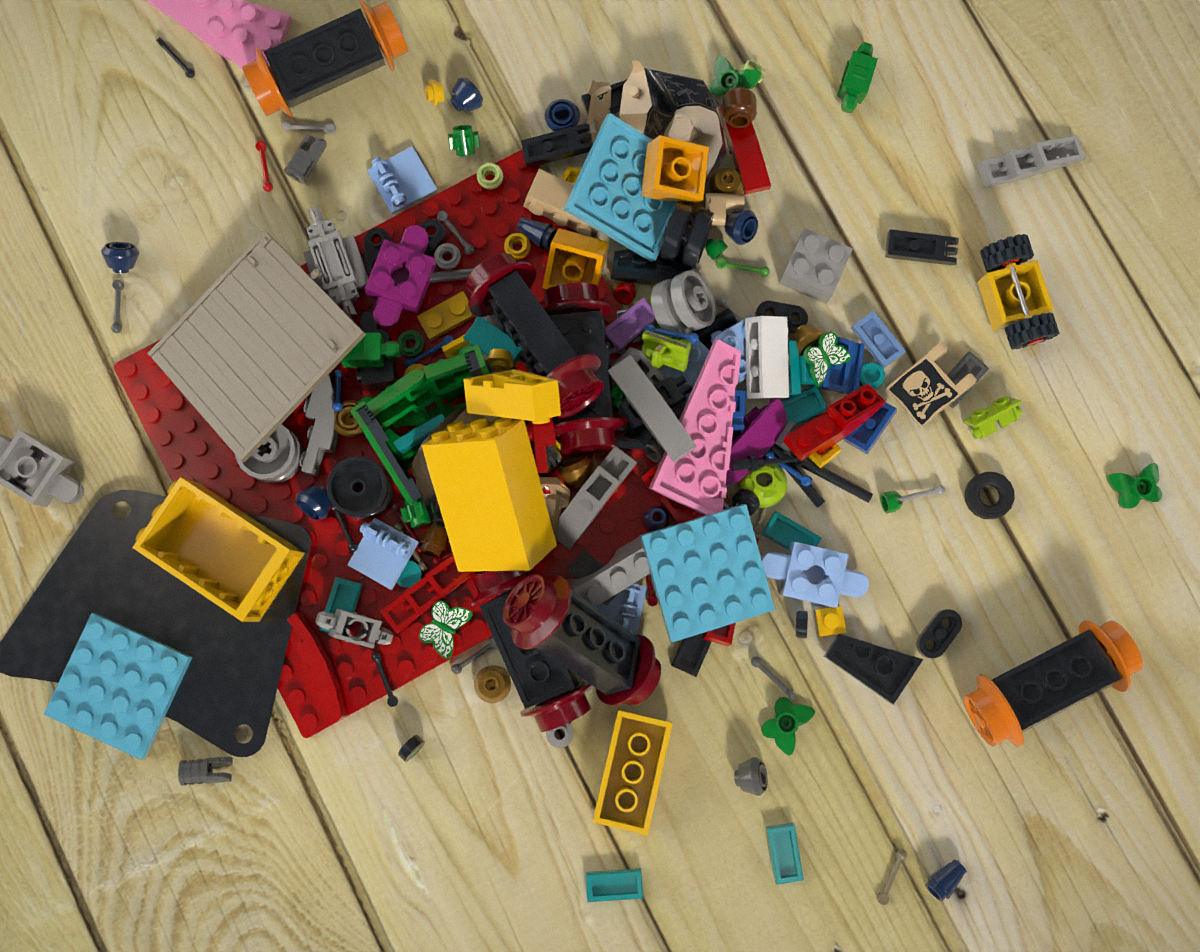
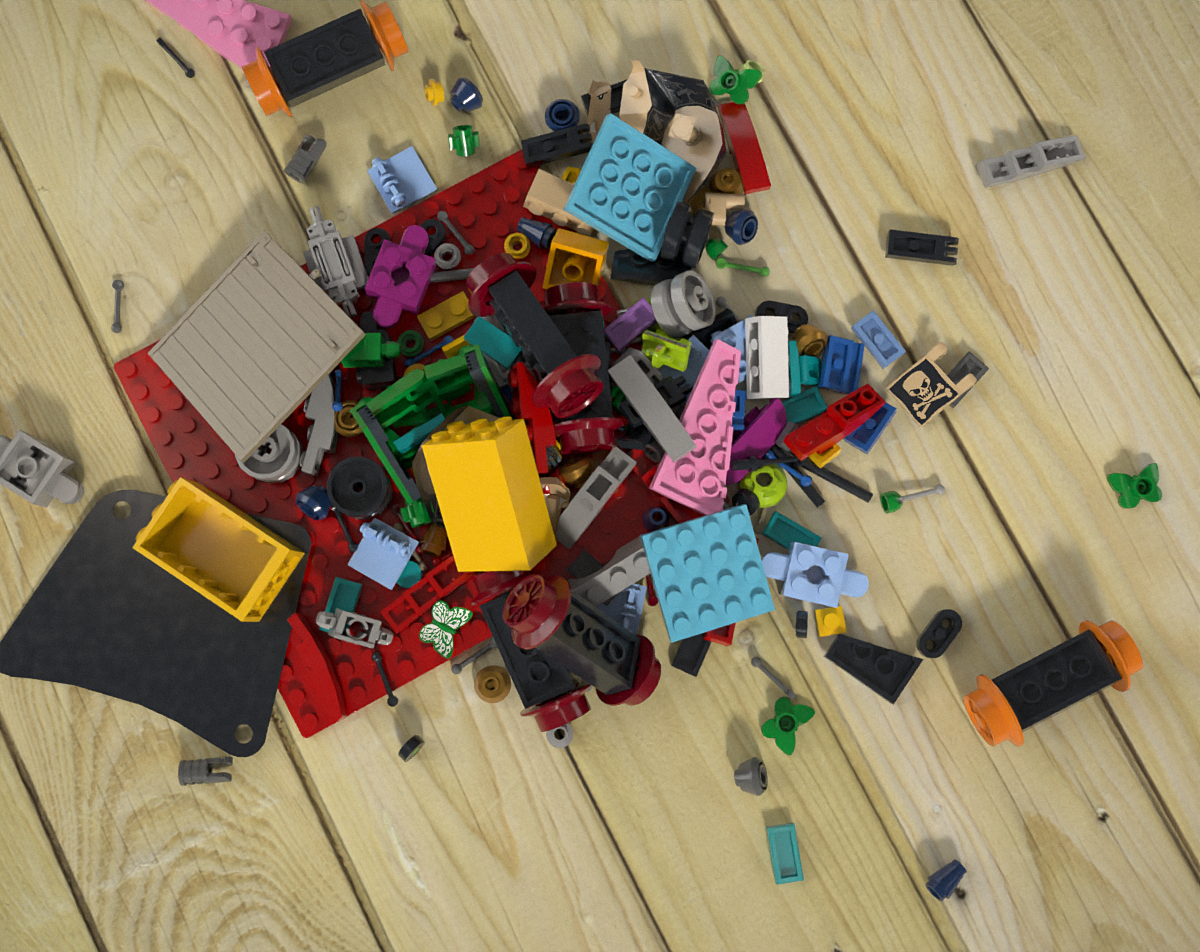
medium azure plate [44,613,192,760] -> none
dark blue cone [101,242,139,273] -> none
red hinge [255,141,273,192] -> none
light grey hinge [281,121,336,135] -> none
yellow wedge [463,369,561,424] -> none
yellowish green plate [477,163,503,189] -> none
yellow plate [486,349,514,372] -> none
teal tile [586,868,643,903] -> none
yellow brick [593,709,673,836] -> none
red hinge [614,281,637,305] -> none
light orange slope [641,135,709,202] -> none
blue hinge [644,324,699,344] -> none
reddish brown head [723,87,757,128] -> none
light grey brick [779,228,853,304] -> none
green animal [804,332,851,387] -> none
green piece [837,42,878,113] -> none
teal tile [859,362,885,389] -> none
dark tan hinge [877,849,907,905] -> none
lime hinge [963,396,1022,439] -> none
black tyre [964,472,1015,519] -> none
brick [977,234,1060,350] -> none

